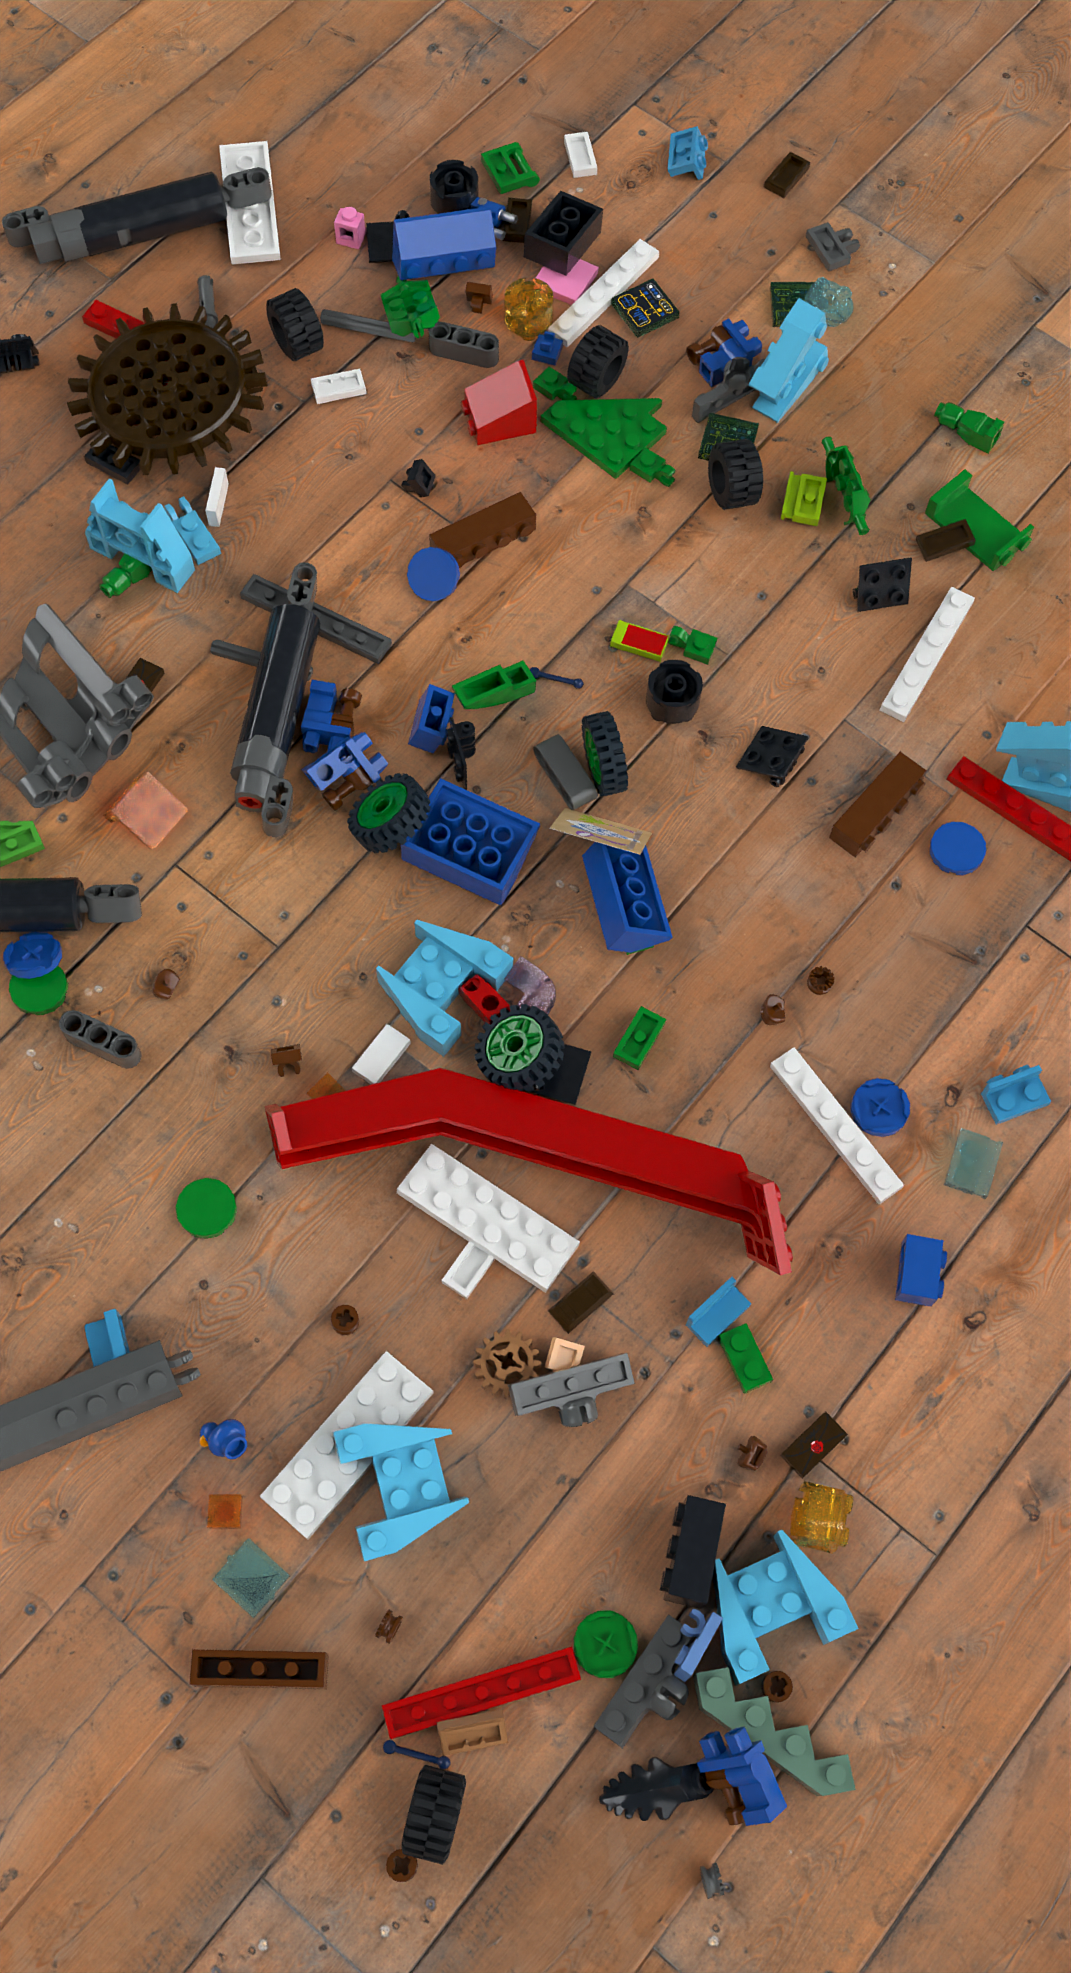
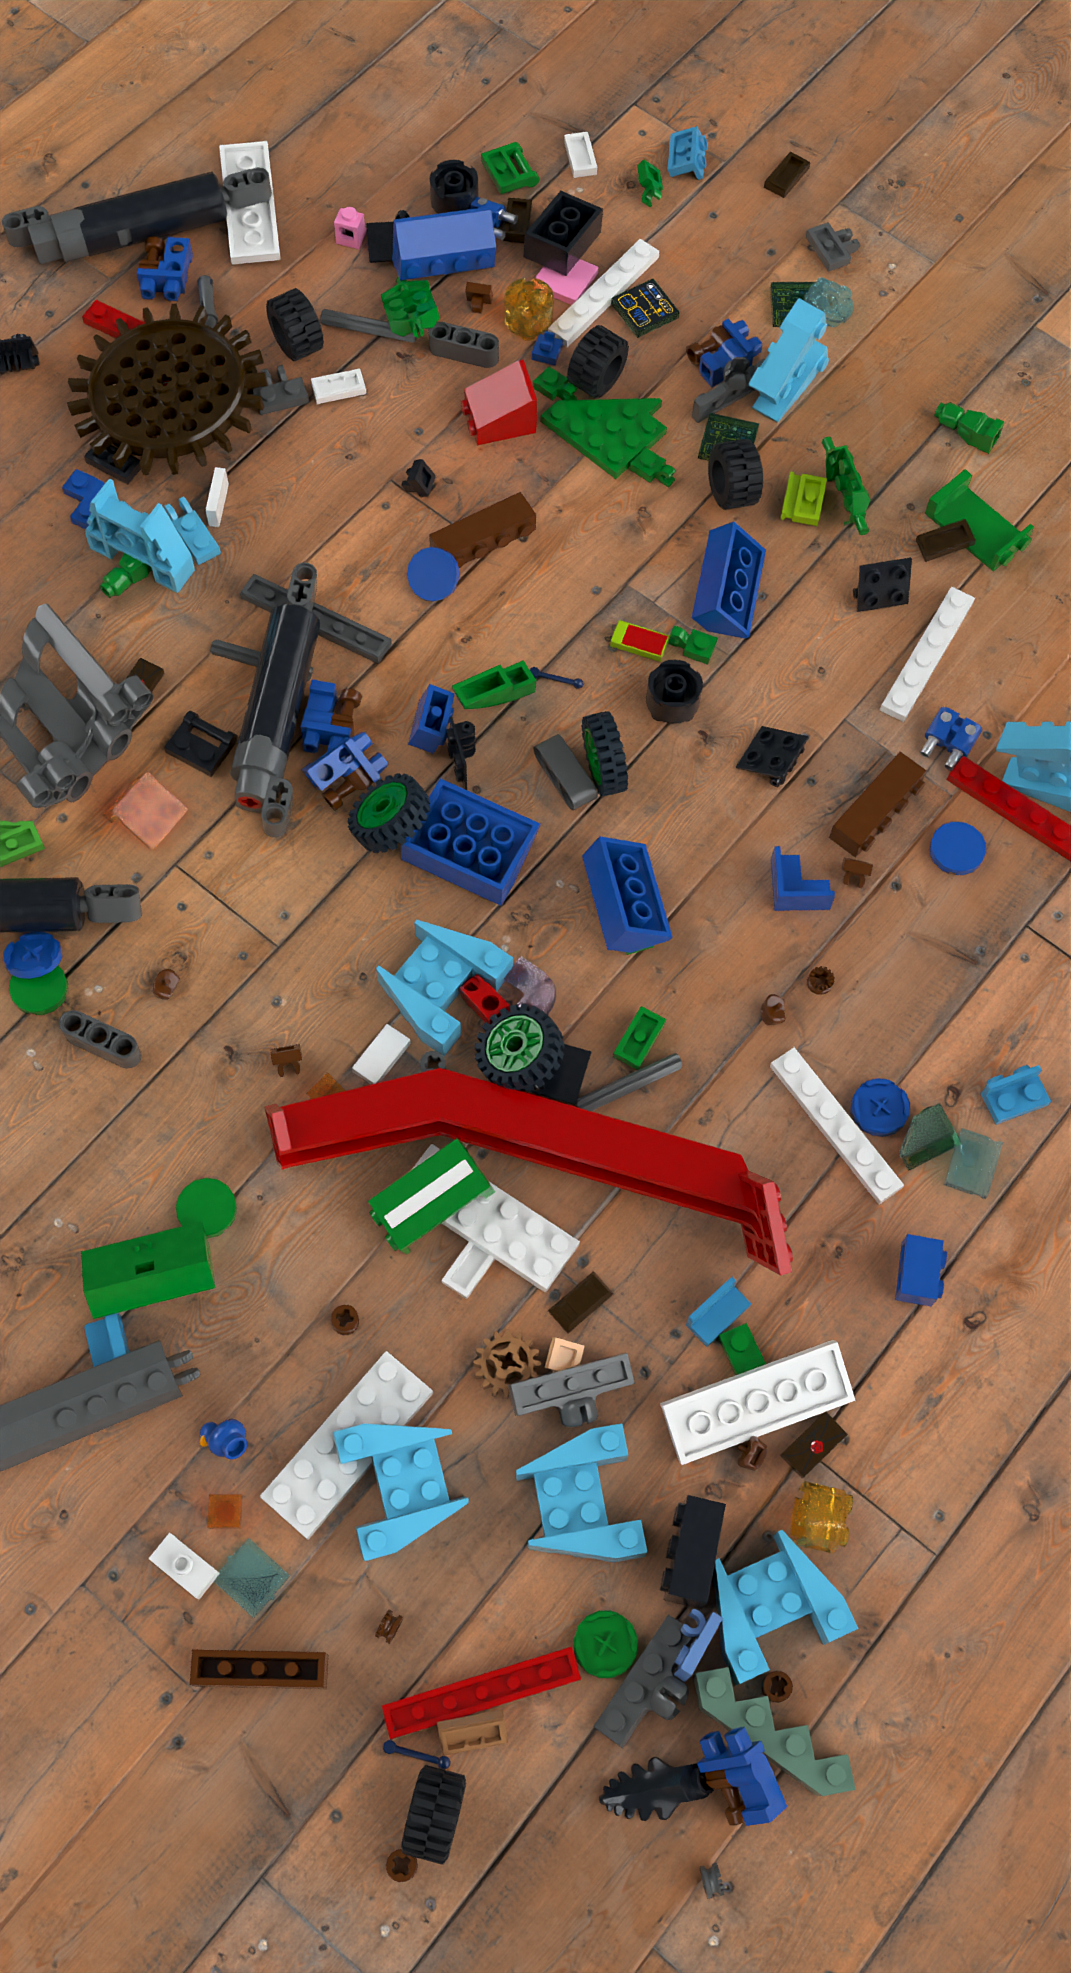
tan sticker [550,808,652,855] -> none
none -> blue plate [62,469,105,529]
none -> green brick [81,1221,216,1319]
none -> blue hips [137,237,193,301]
none -> white plate [149,1533,220,1600]
none -> black plate [164,710,238,777]
none -> dark grey hinge [253,365,309,415]
none -> green panel [368,1138,495,1255]
none -> dark grey bush [420,1051,446,1072]
none -> medium azure wedge [516,1423,647,1563]
none -> dark grey axle [575,1053,683,1111]
none -> green plate [637,159,663,207]
none -> white plate [660,1340,855,1465]
none -> blue slope [691,521,766,638]
none -> blue panel [770,846,835,911]
none -> reddish brown tile [842,857,873,888]
none -> clear green slope [899,1103,962,1171]
none -> blue piece [920,707,982,771]

